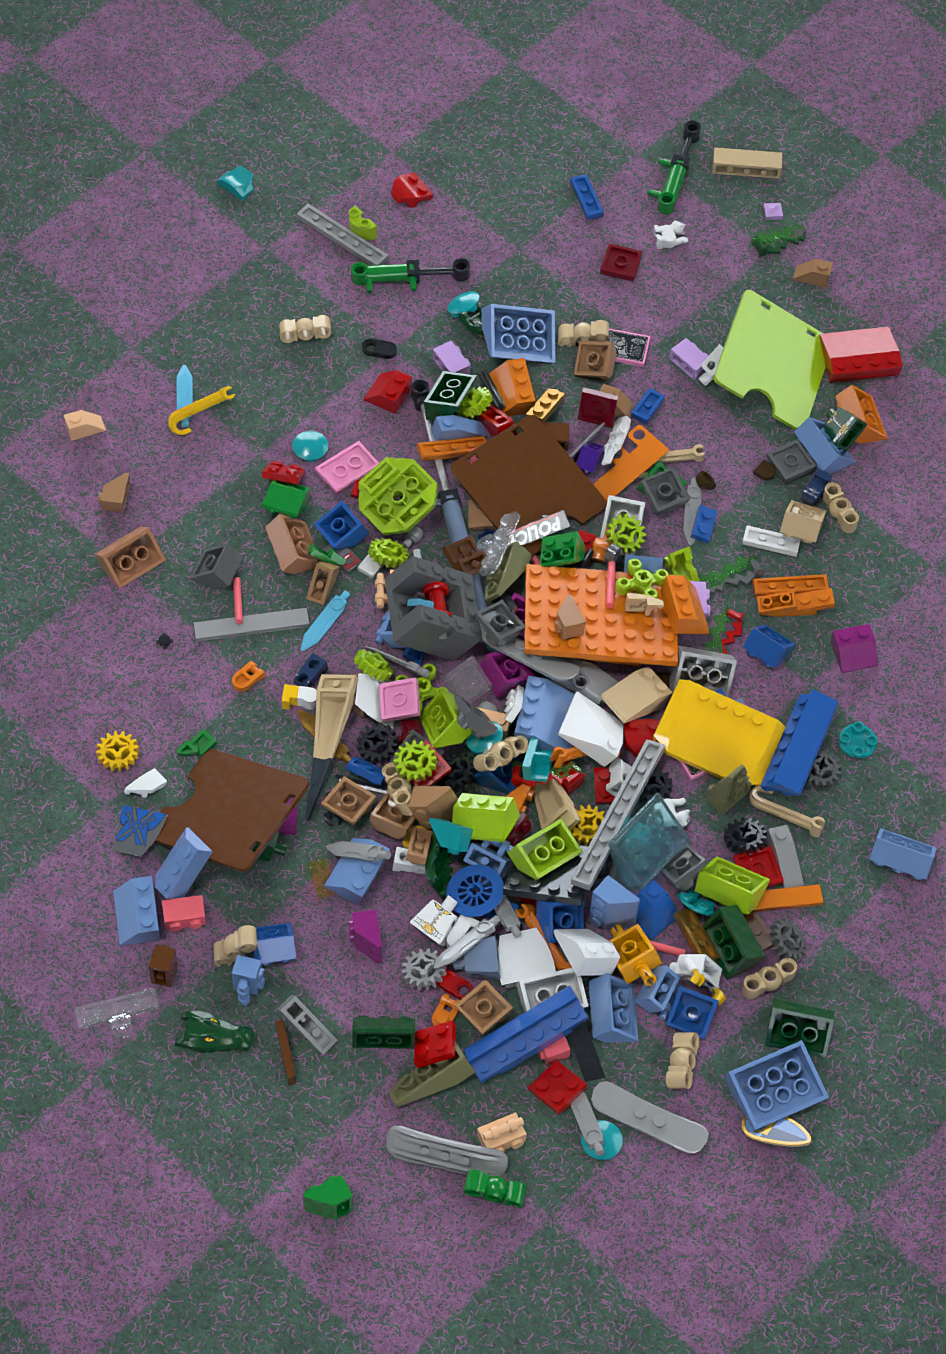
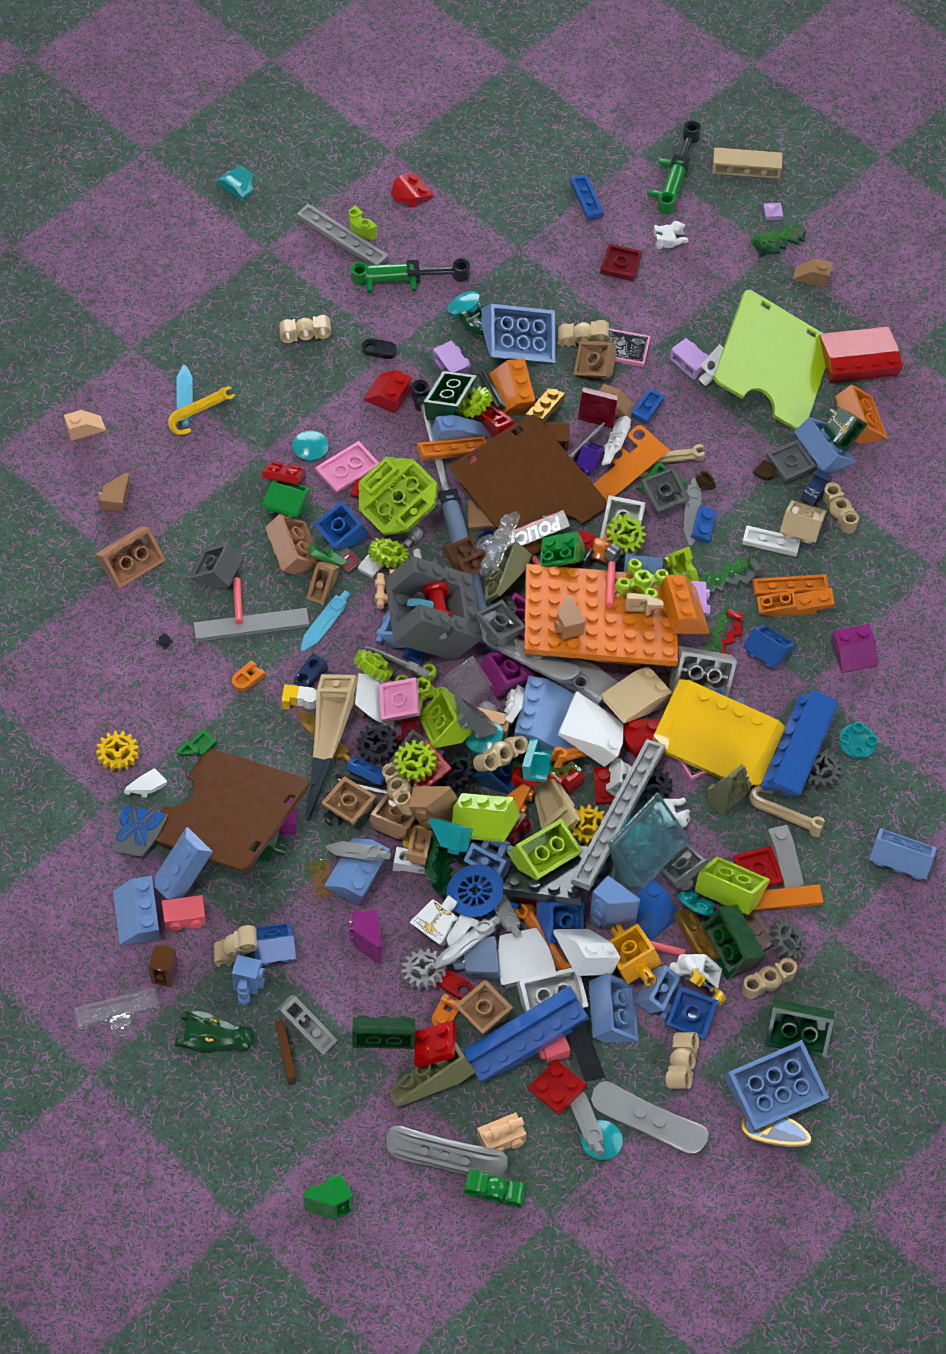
black gear [724,817,767,855] -> none

